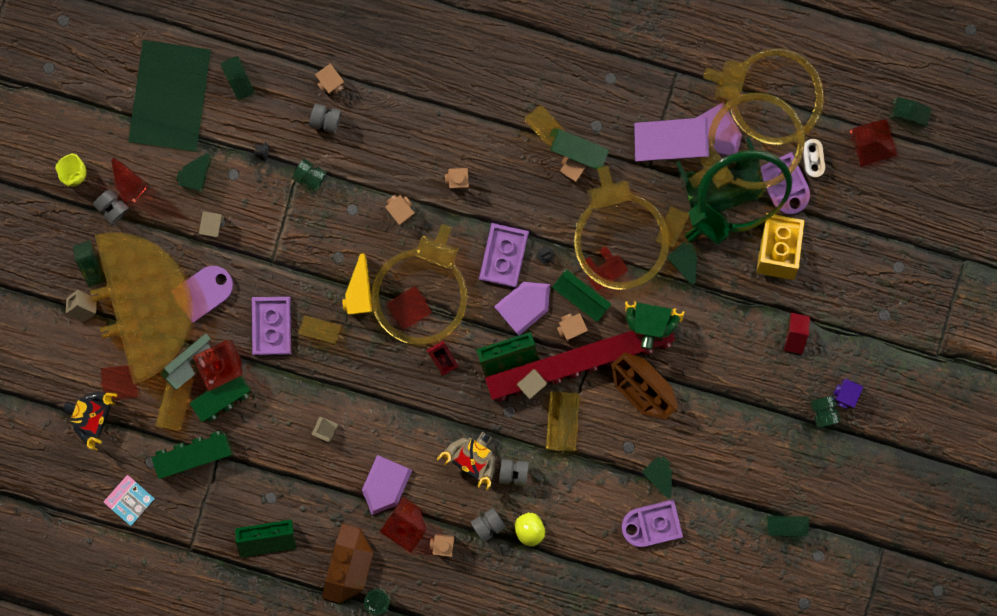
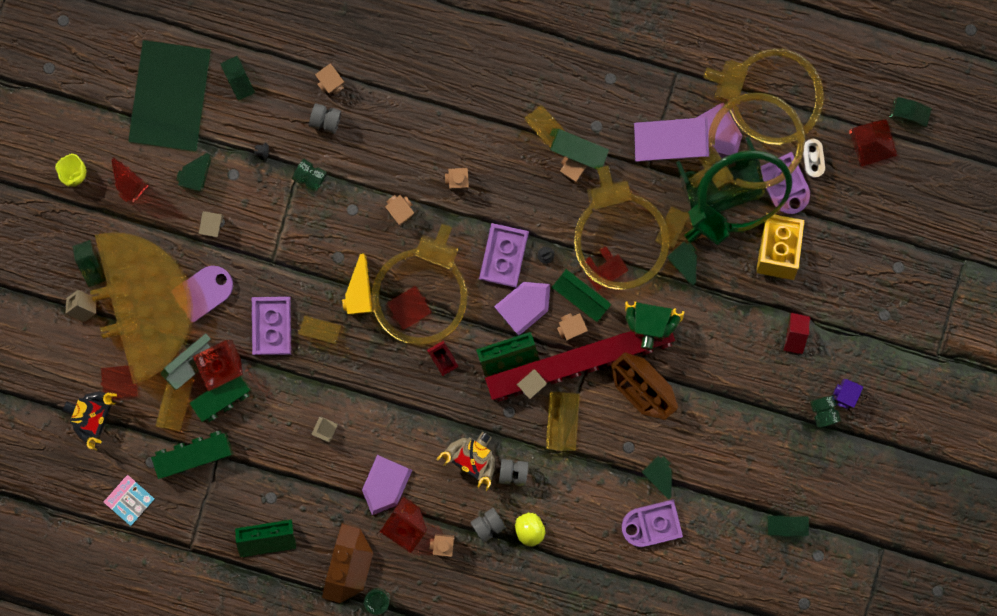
dark grey wheel [93,188,130,225] -> none

